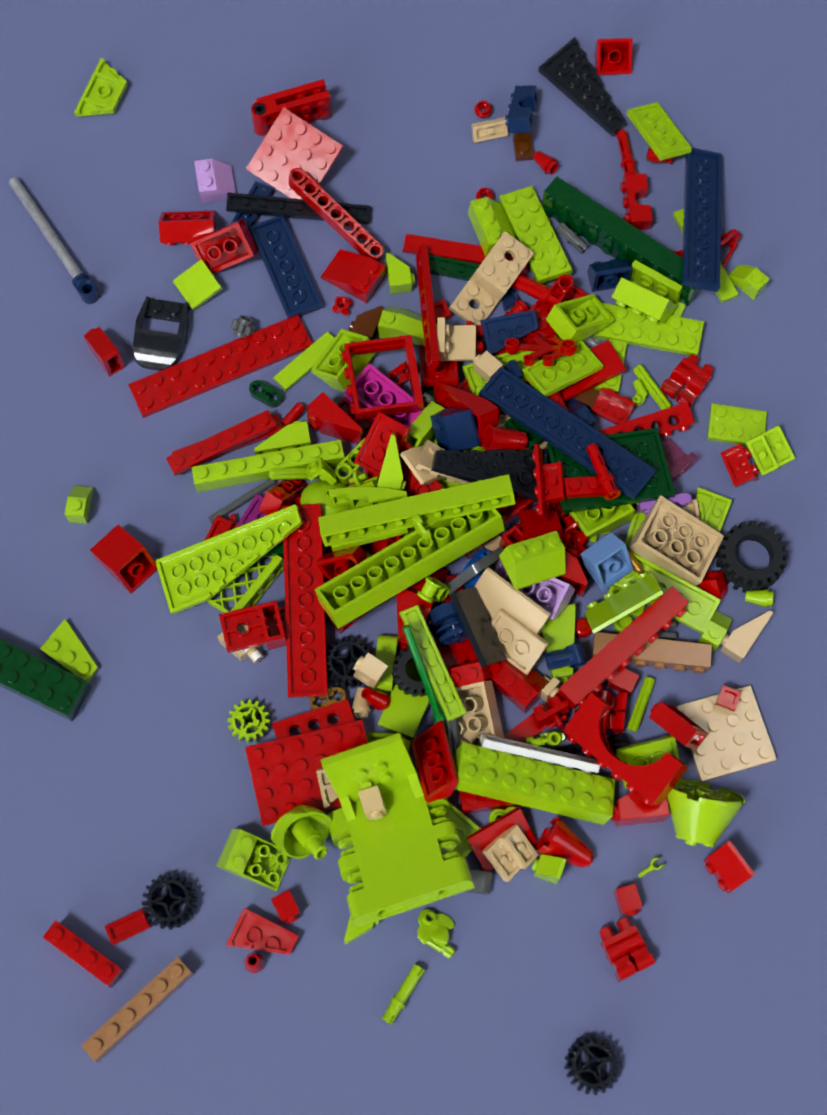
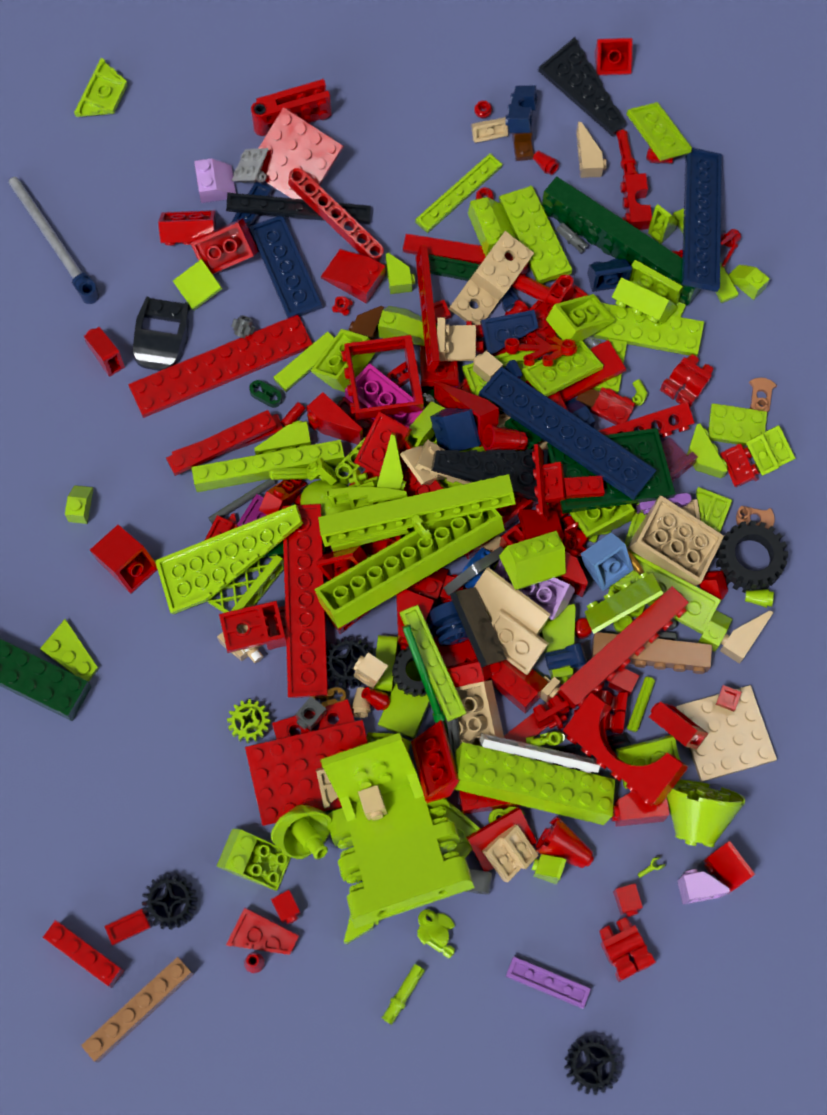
lime piece [417,577,450,603] -> none
red pin [586,443,621,500] -> none
lime axle [633,364,672,410] -> none
none -> light grey hinge [232,148,268,183]
none -> dark grey brick [295,696,327,731]
none -> lime tile [415,153,503,233]
none -> medium lavender plate [506,956,591,1009]
none -> tan slope [576,122,606,178]
none -> lime slope [648,204,678,244]
none -> lavender slope [677,869,730,905]
none -> lime slope [687,423,728,478]
none -> nougat piece [736,506,775,529]
none -> nougat piece [749,378,777,412]

